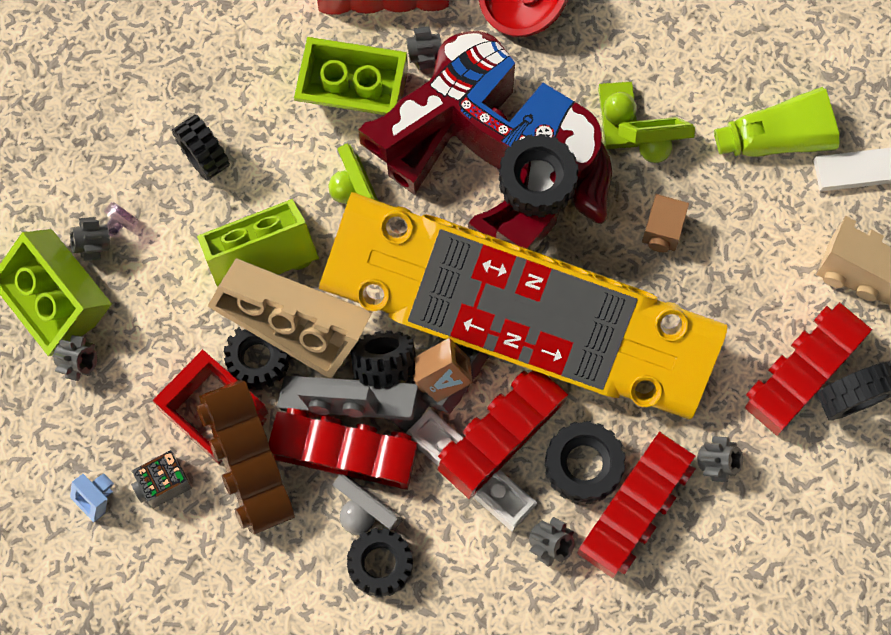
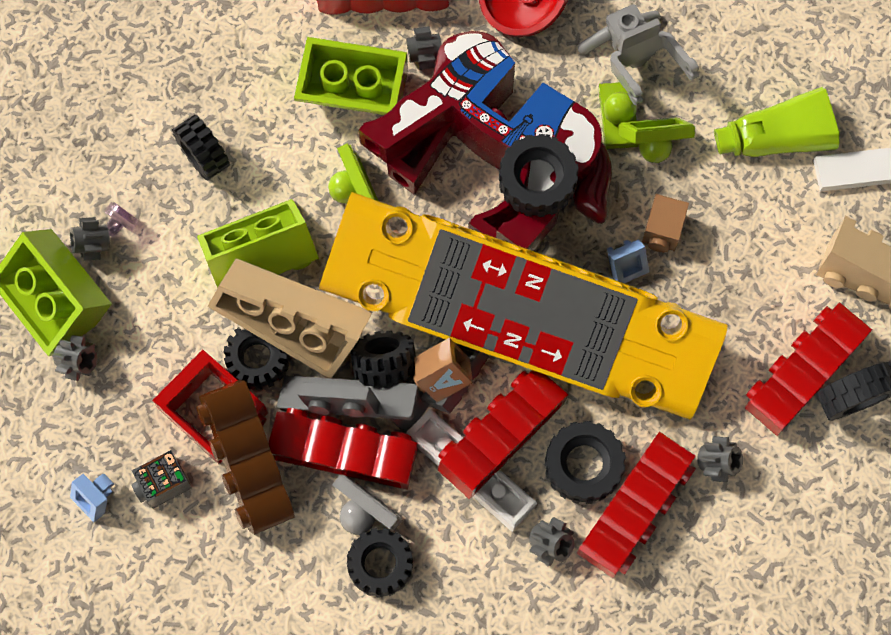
none -> light grey piece [578,4,699,105]
none -> light blue tile [607,239,650,283]

